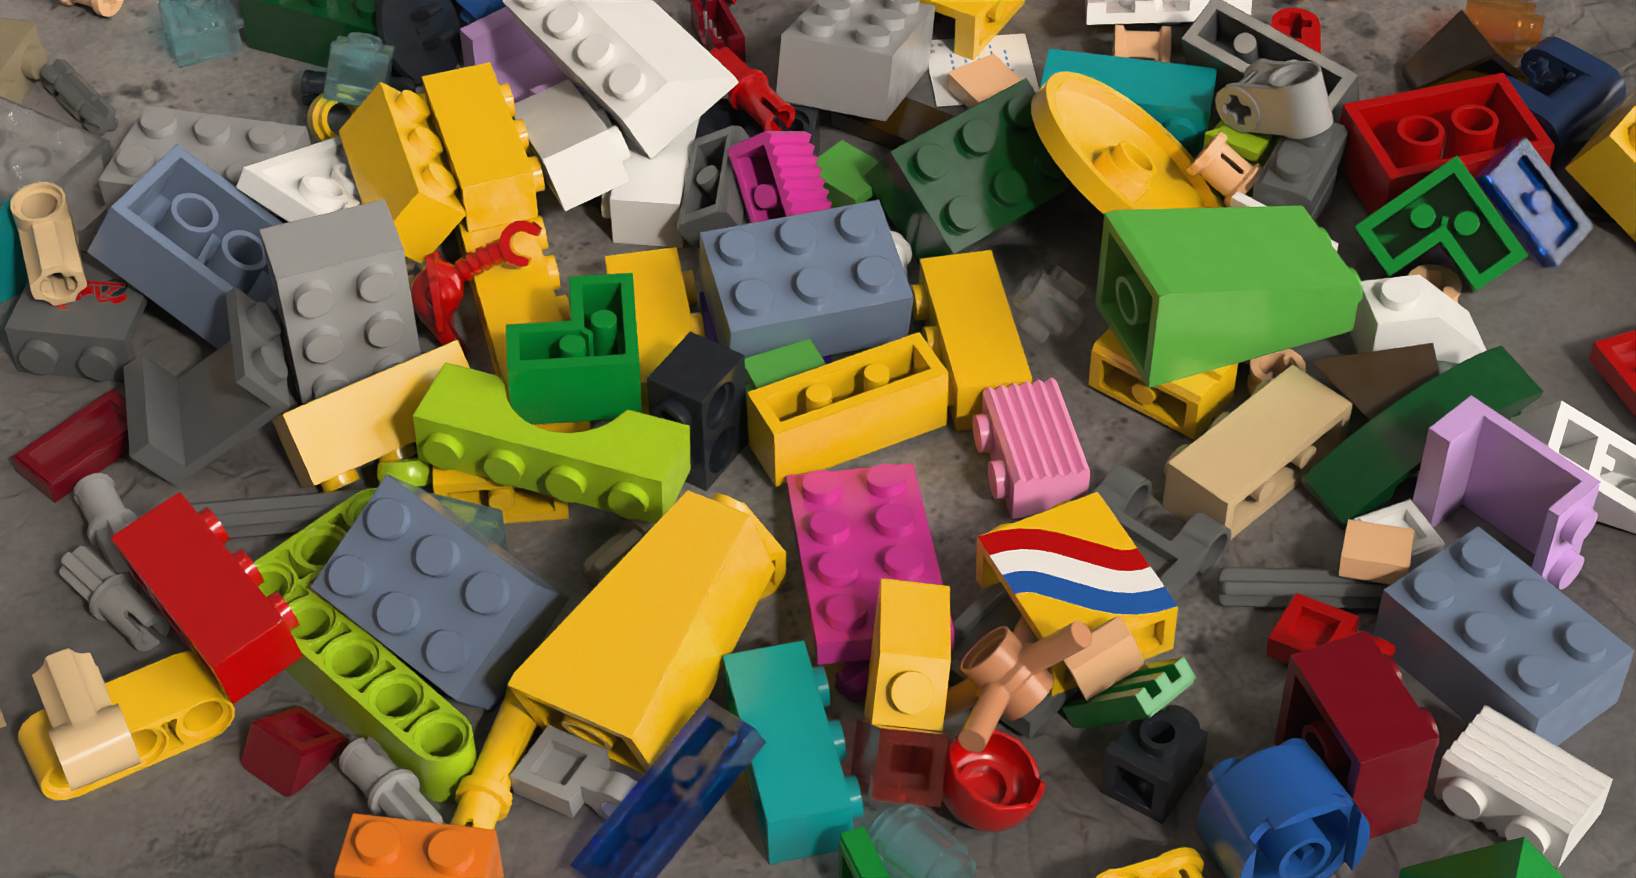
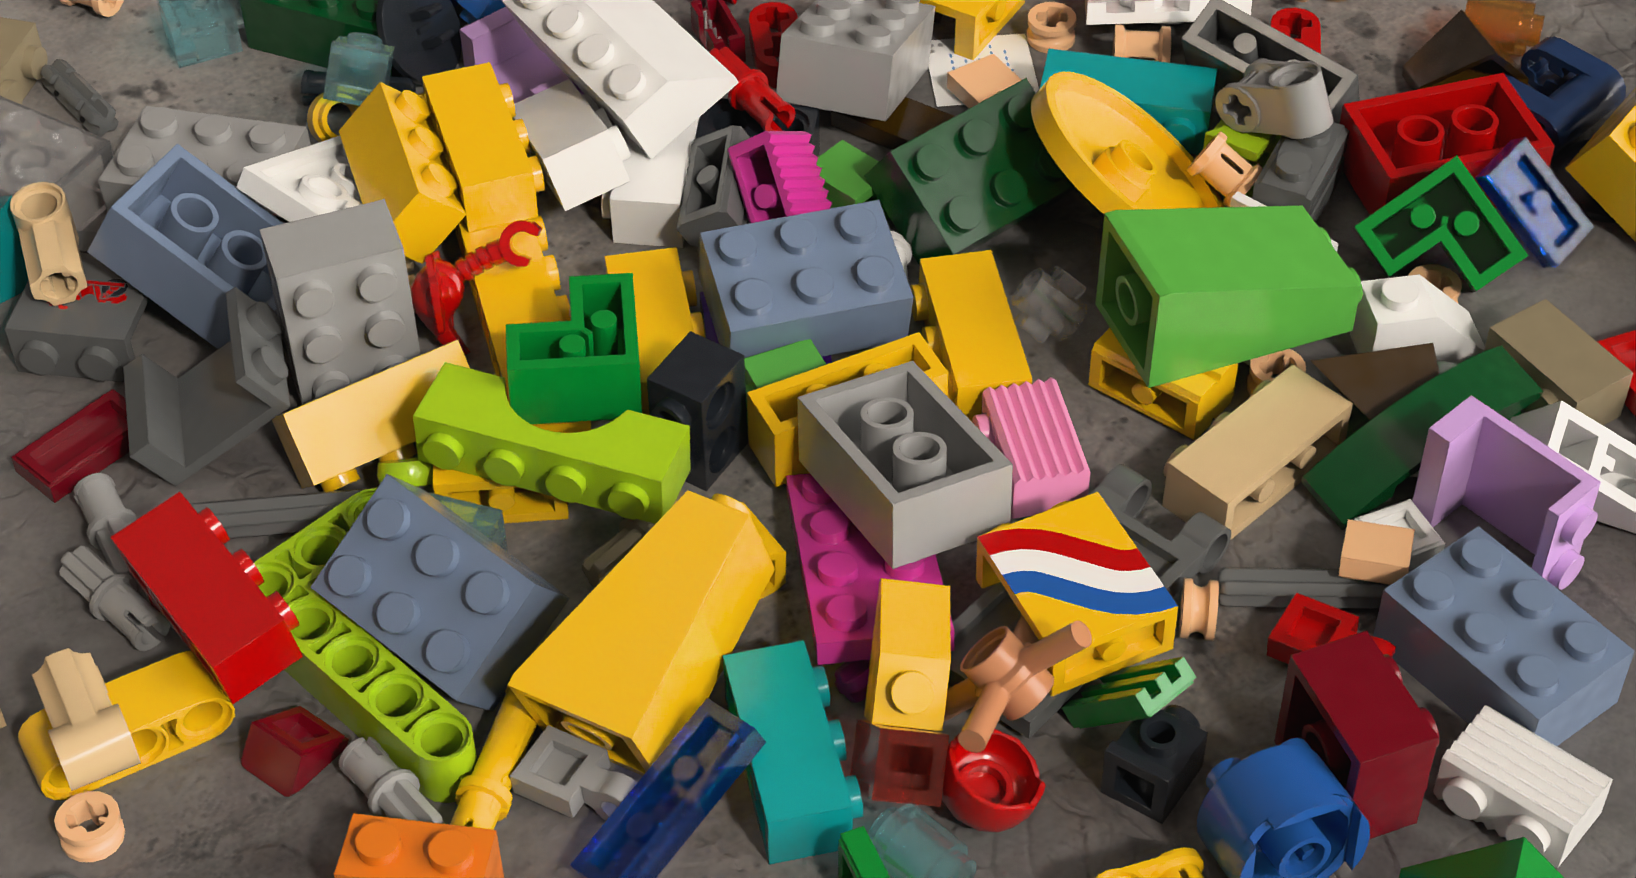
light nougat tile [1063,616,1146,701] -> none
none -> light nougat bush [54,791,125,862]
none -> red beam [749,2,798,88]
none -> light grey brick [797,361,1013,569]
none -> light nougat bush [1026,2,1077,53]
none -> light nougat bush [1179,578,1219,641]
none -> dark tan brick [1484,299,1633,426]

